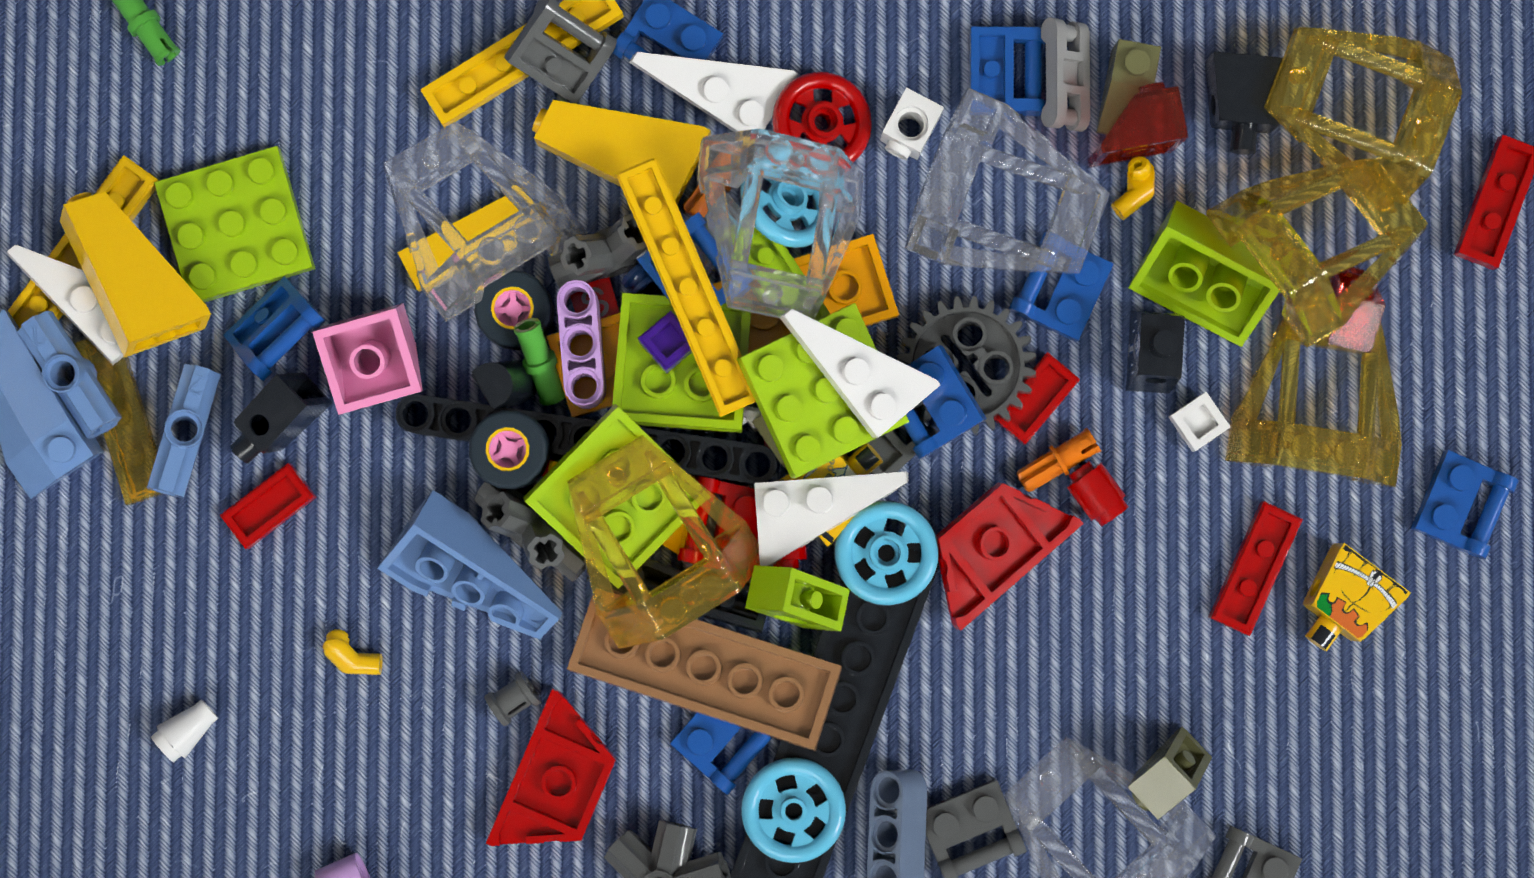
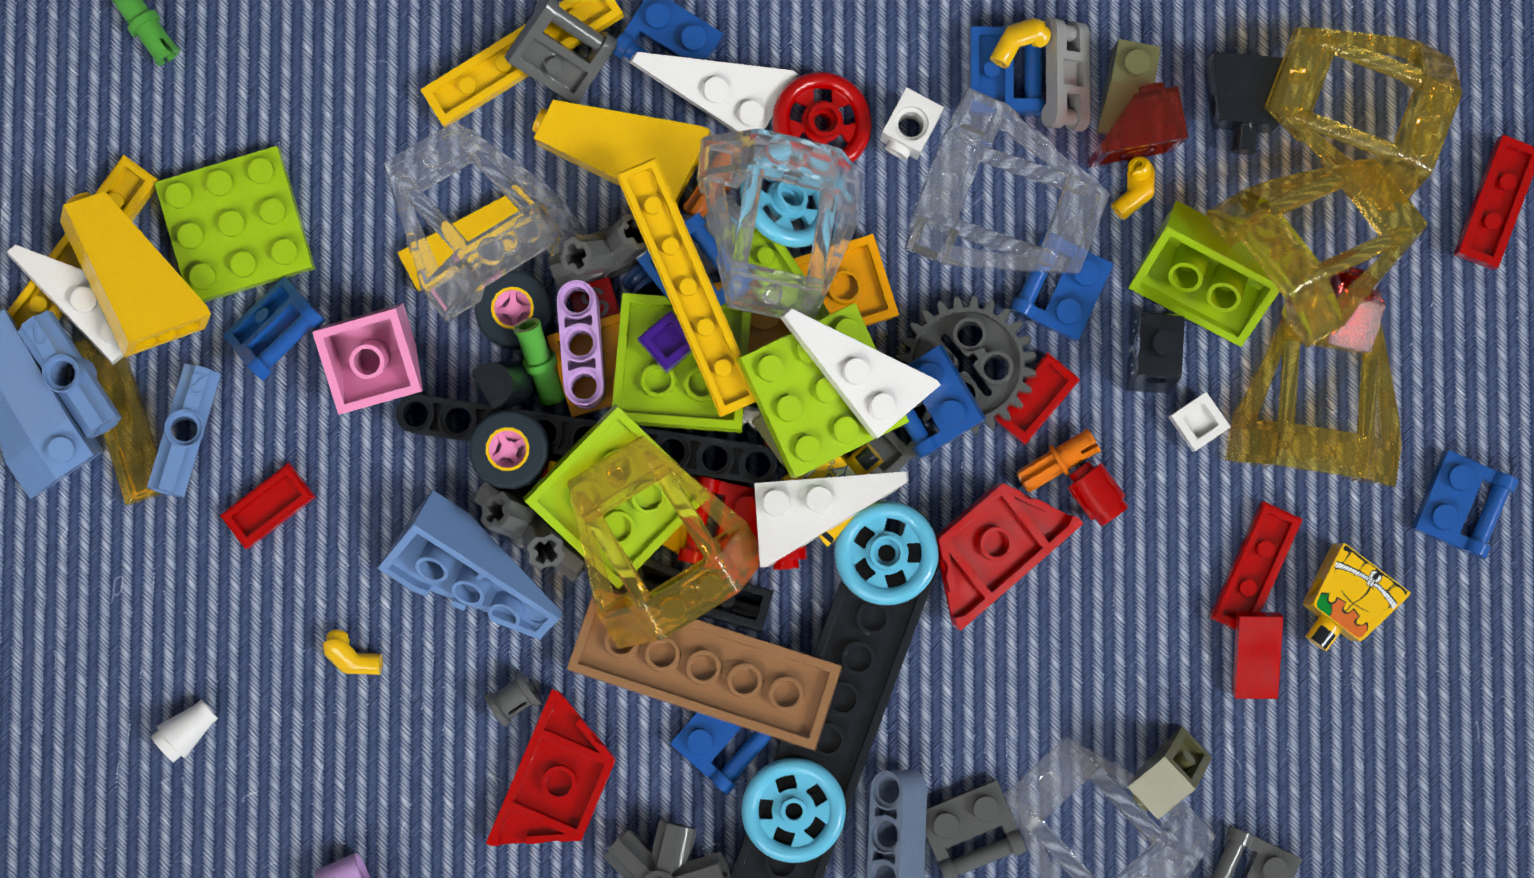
black torso [230,372,332,464] -> none
lime brick [745,565,850,632] -> none
none -> yellow arm [989,18,1051,69]
none -> red tile [1232,612,1283,699]

